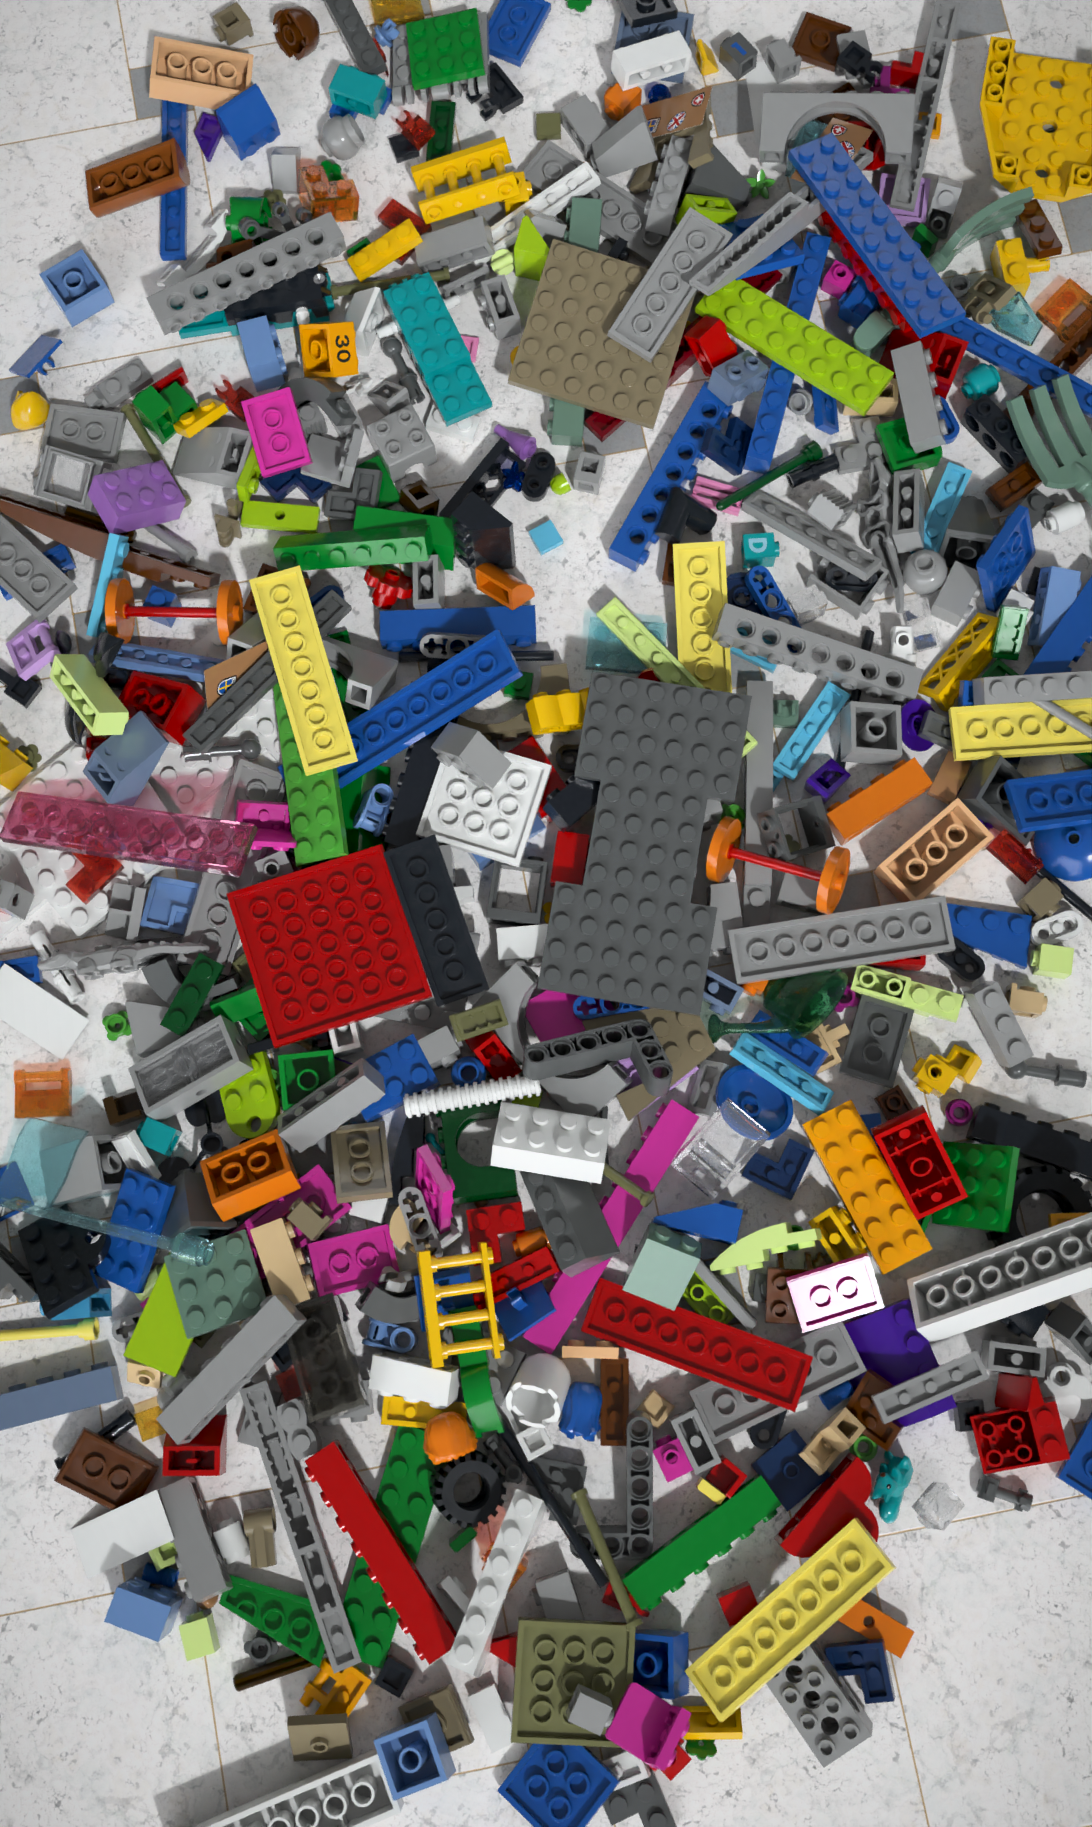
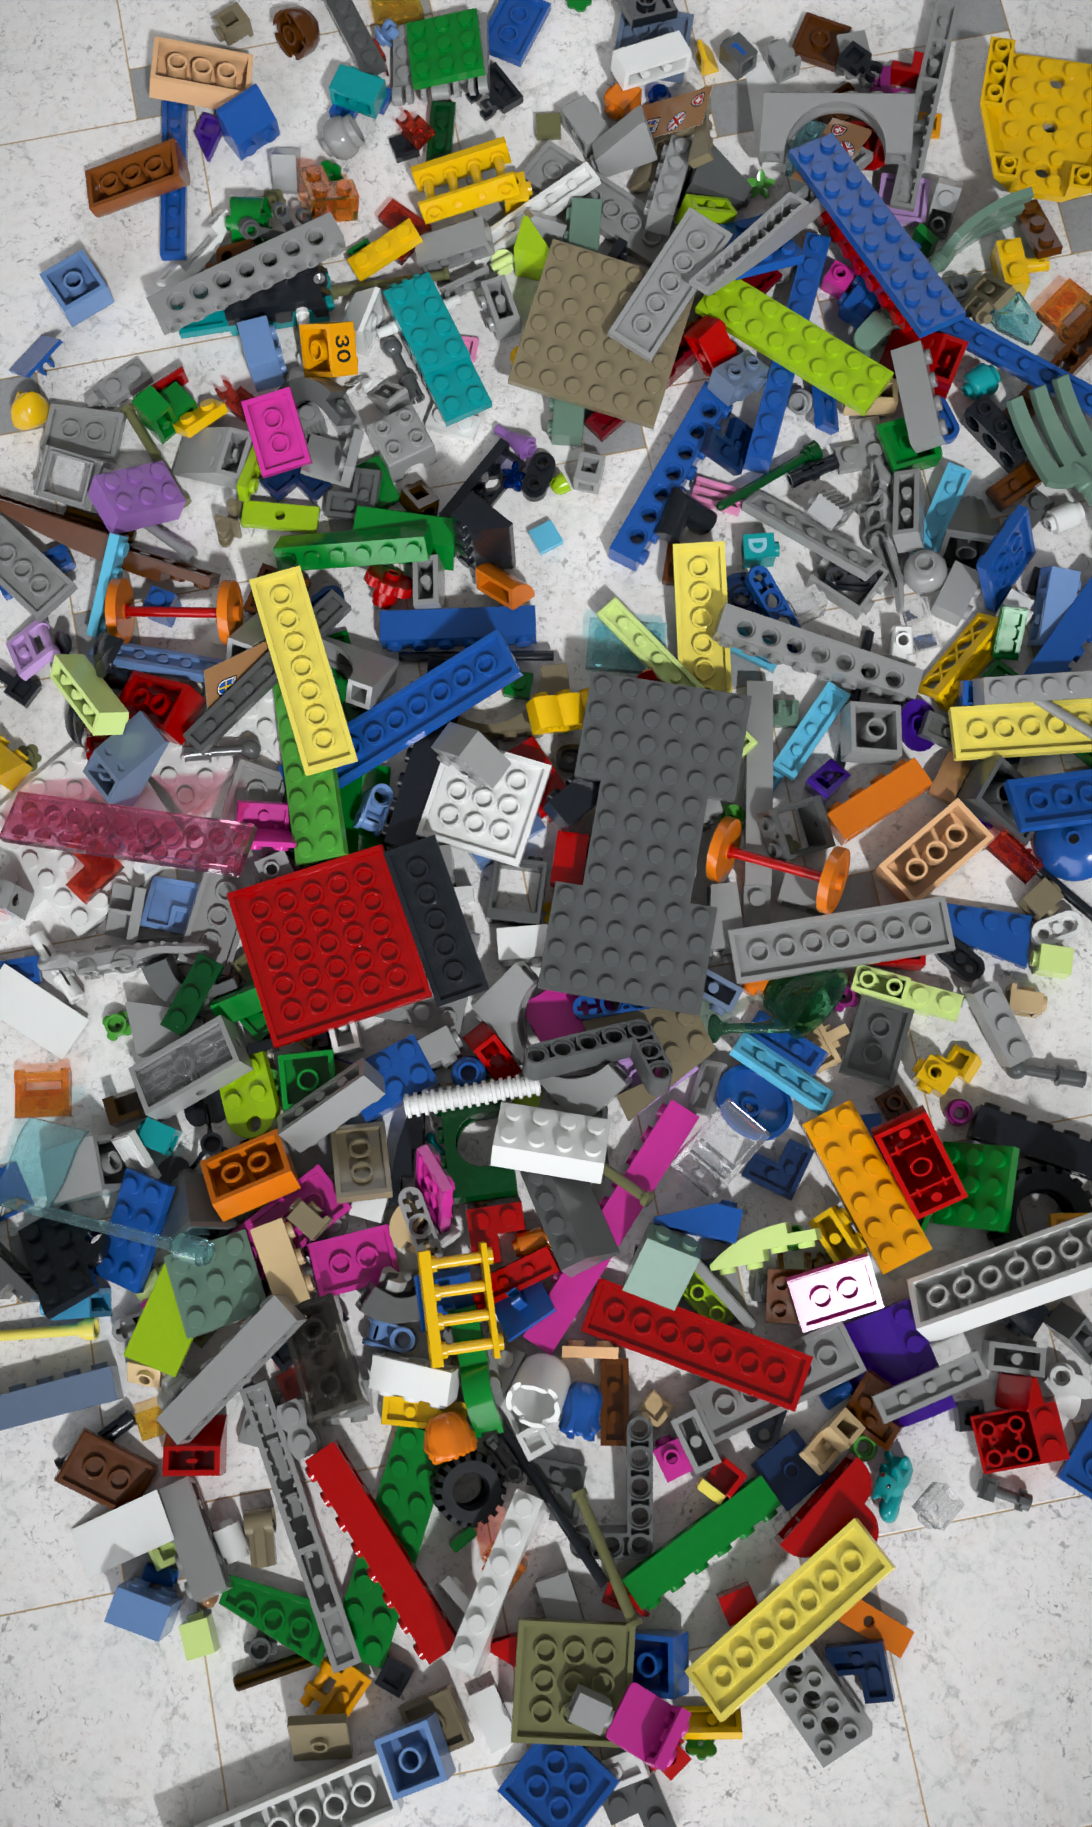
light grey beam [420,632,486,659] -> none
olive plate [449,999,509,1042] -> none

